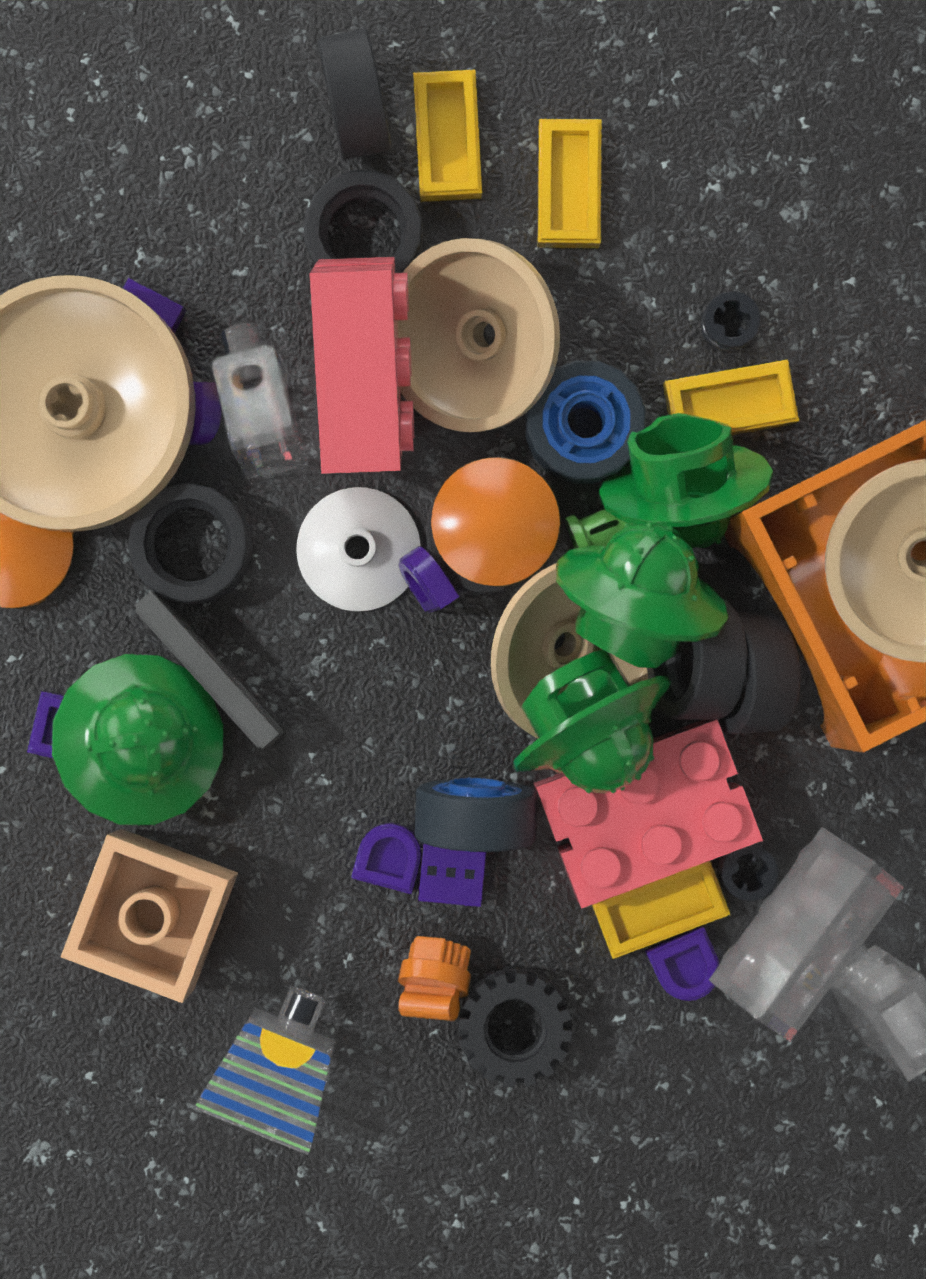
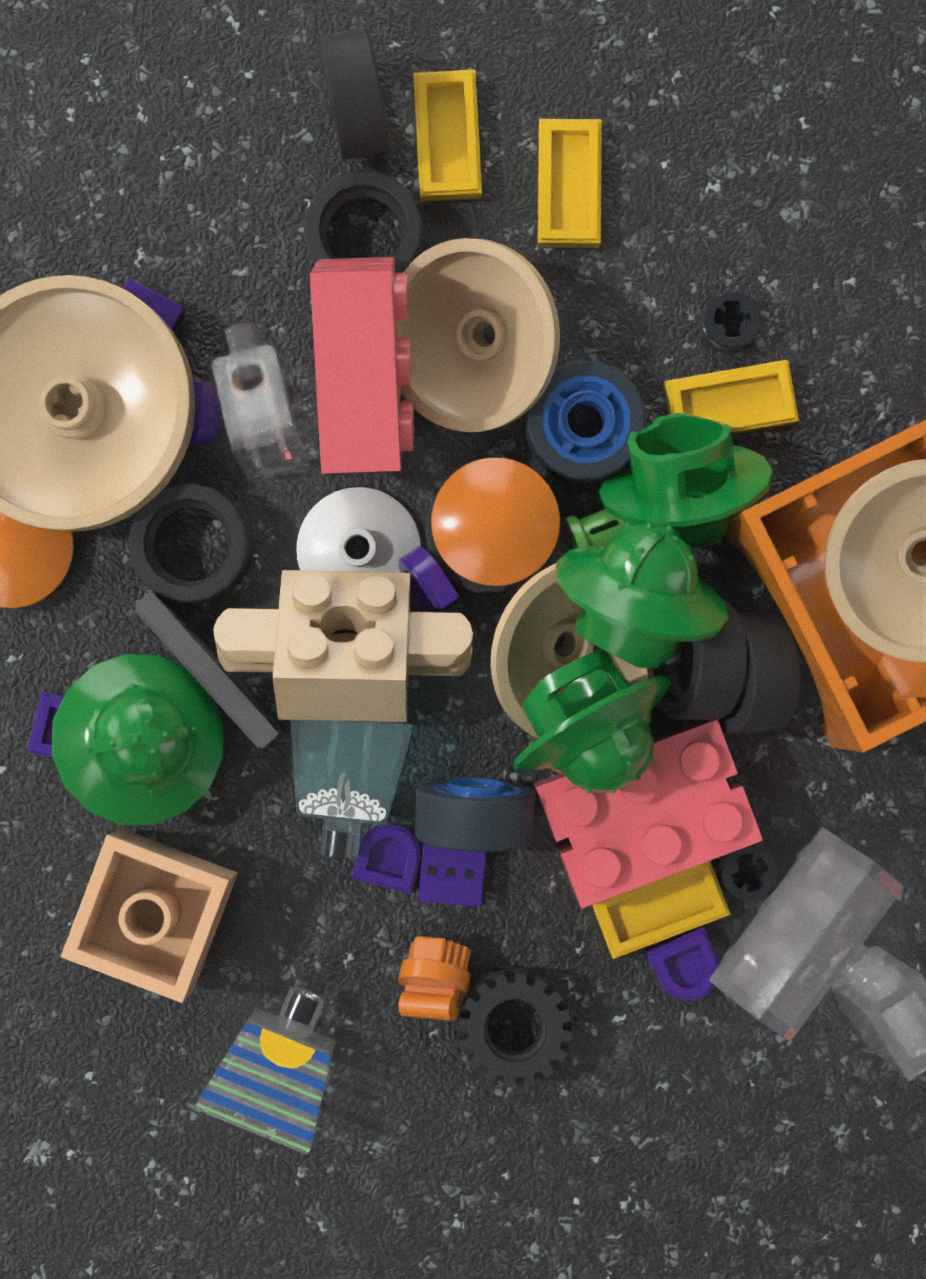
none -> tan brick [213,570,473,722]
none -> clear light blue torso [291,720,414,858]

